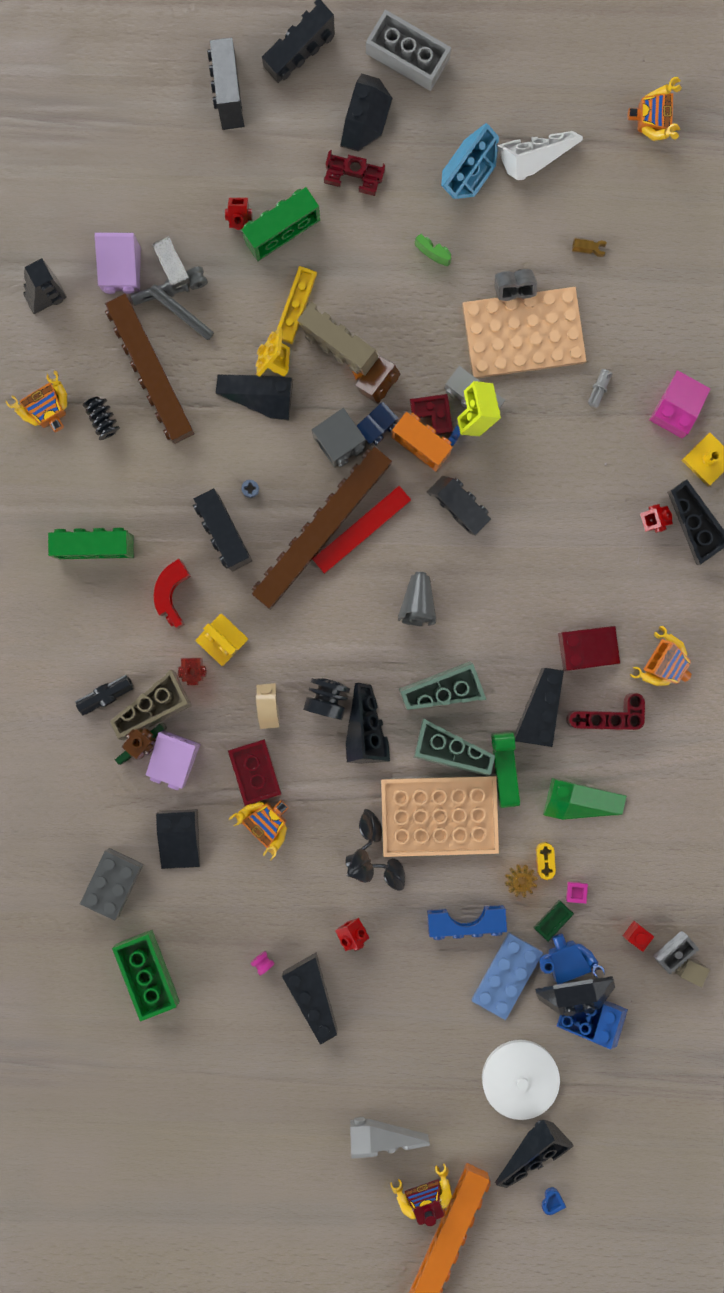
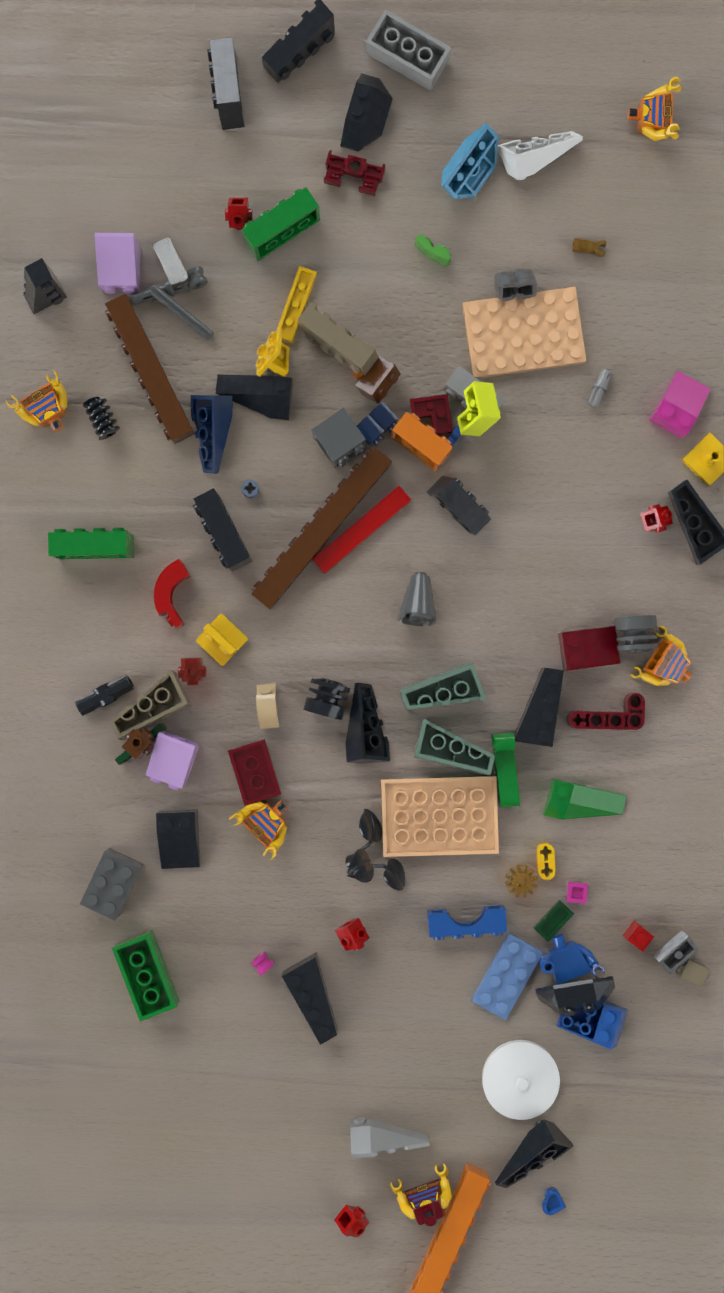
none -> dark blue wedge [191,395,233,474]
none -> red brick [334,1205,369,1238]
none -> dark grey wheel [615,615,658,653]

